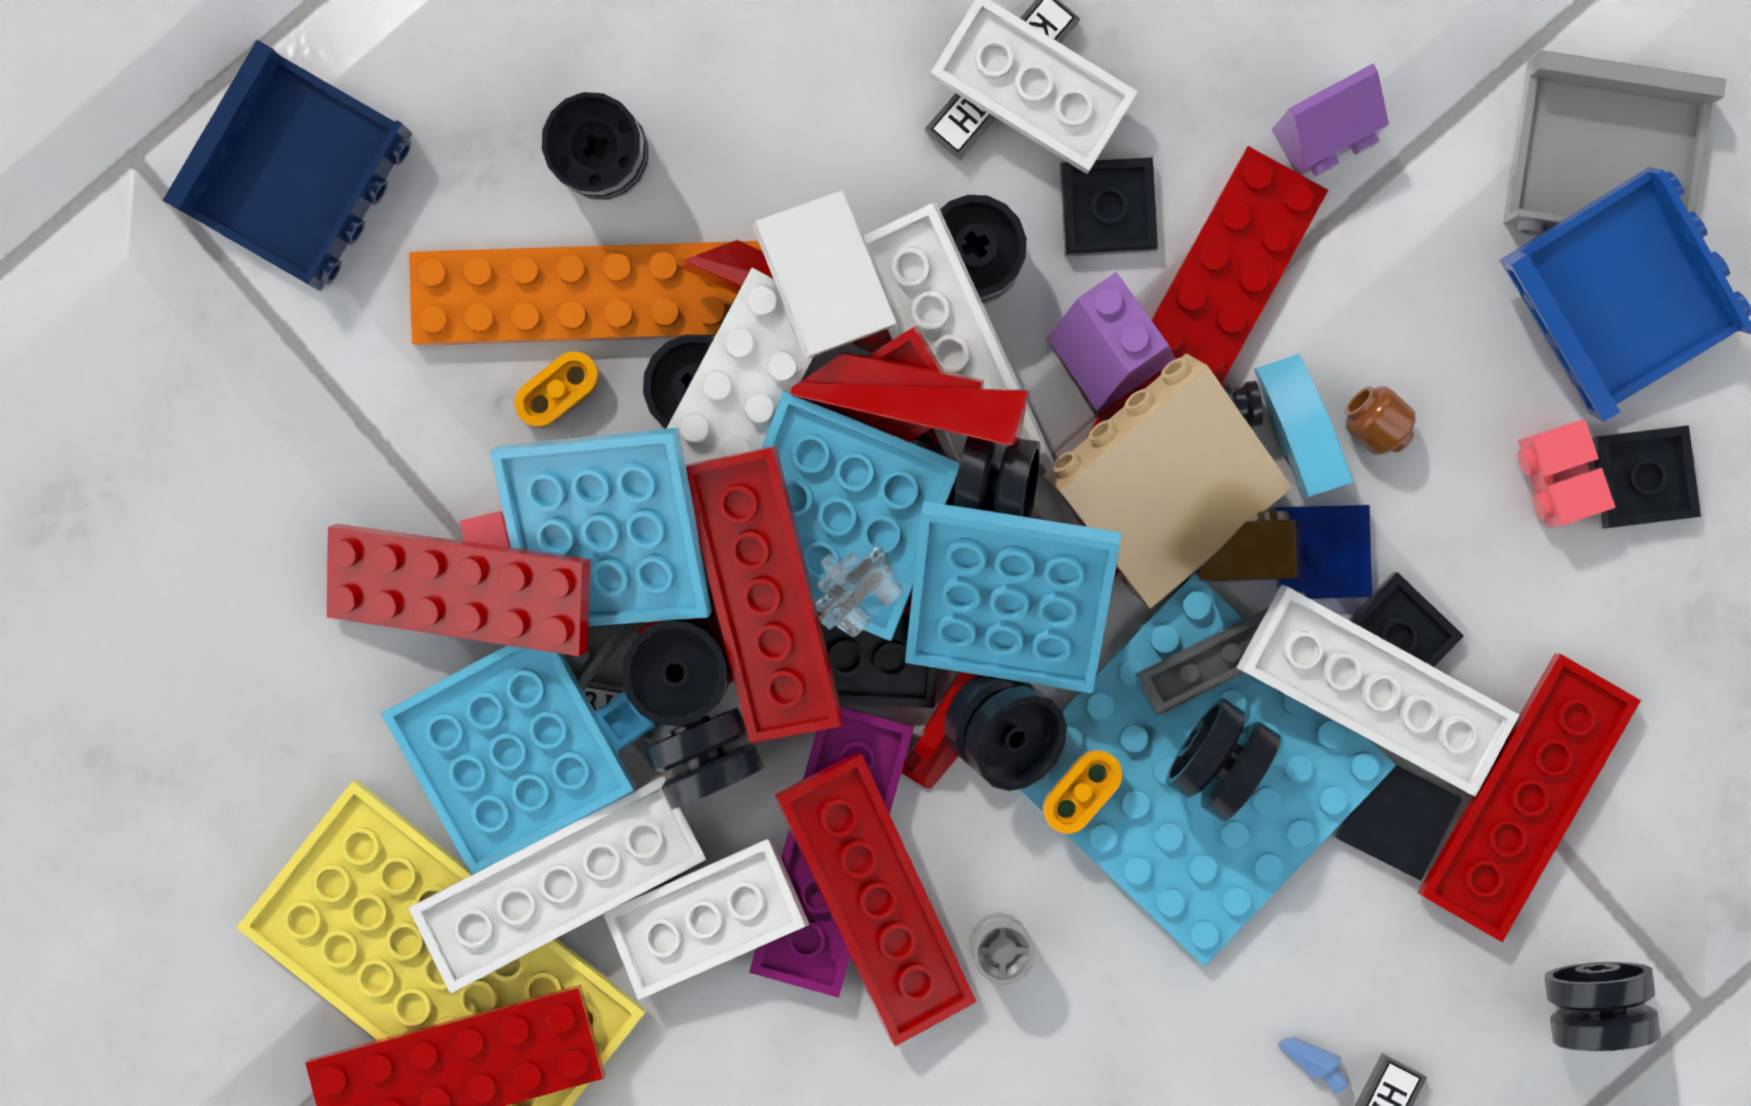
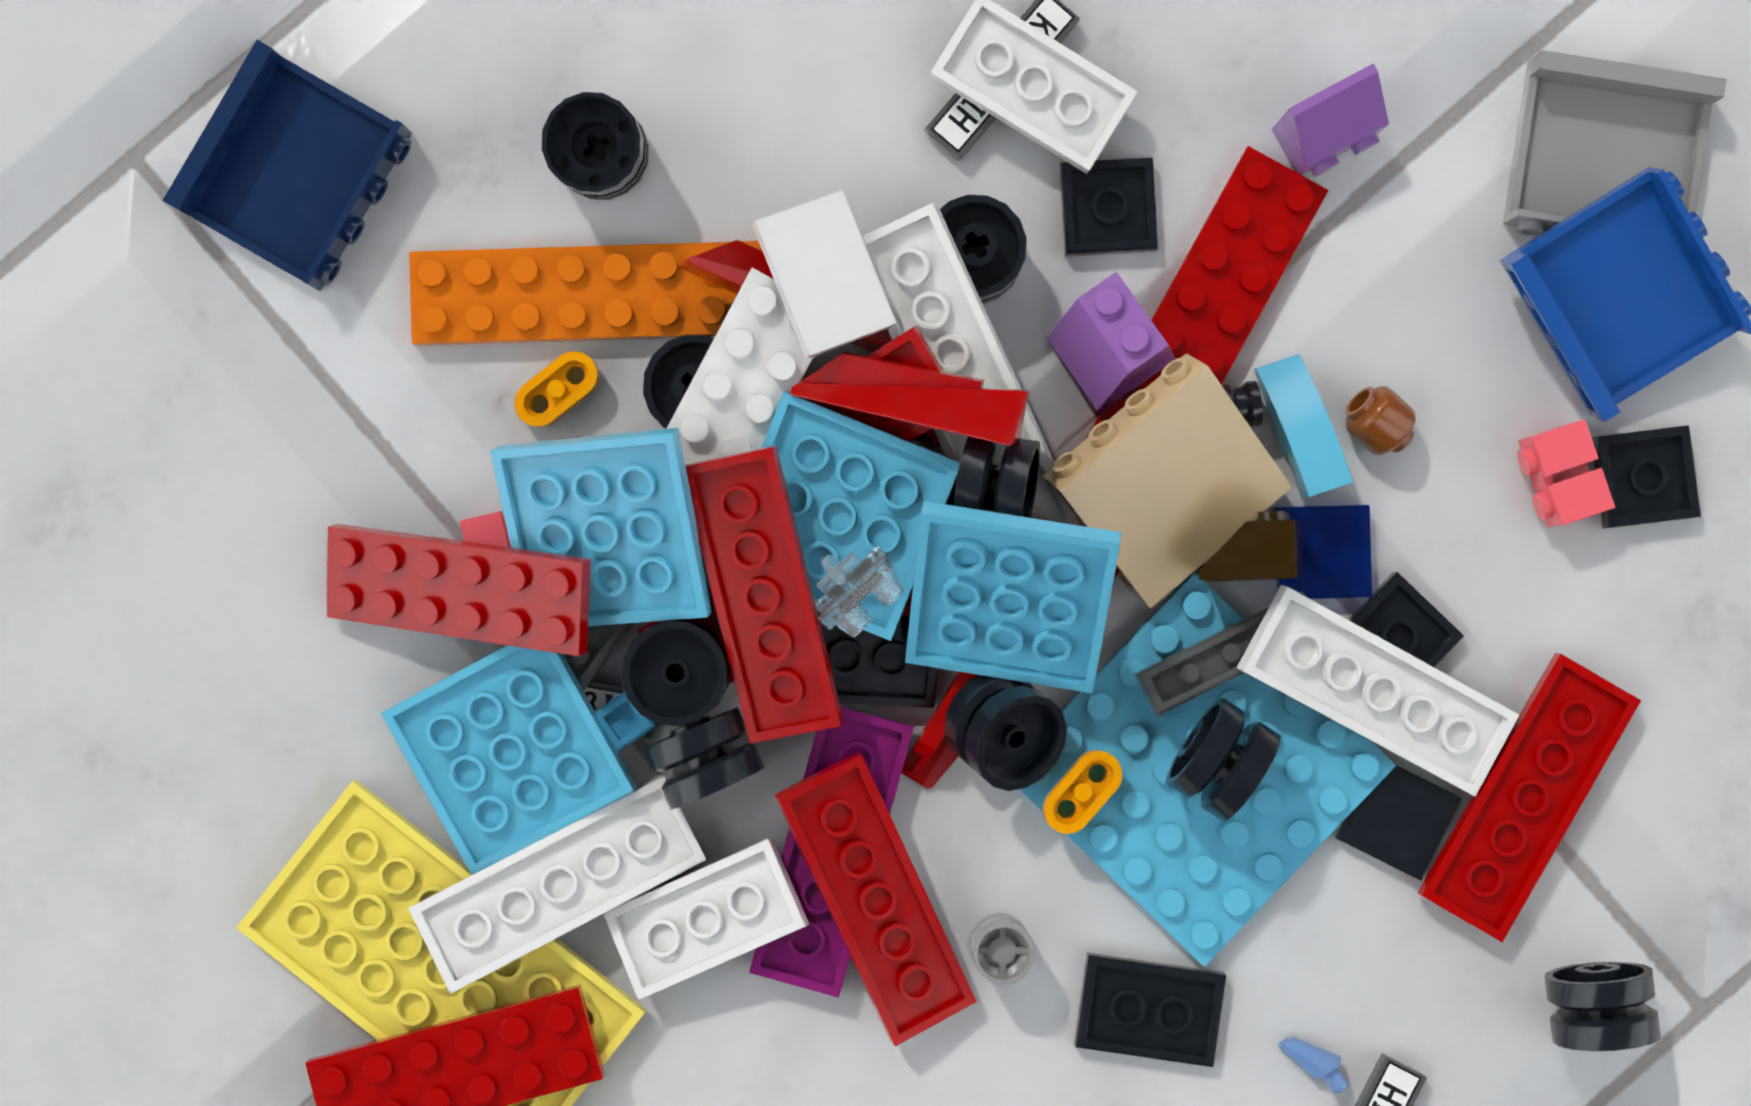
none -> black tile [1074,952,1226,1067]

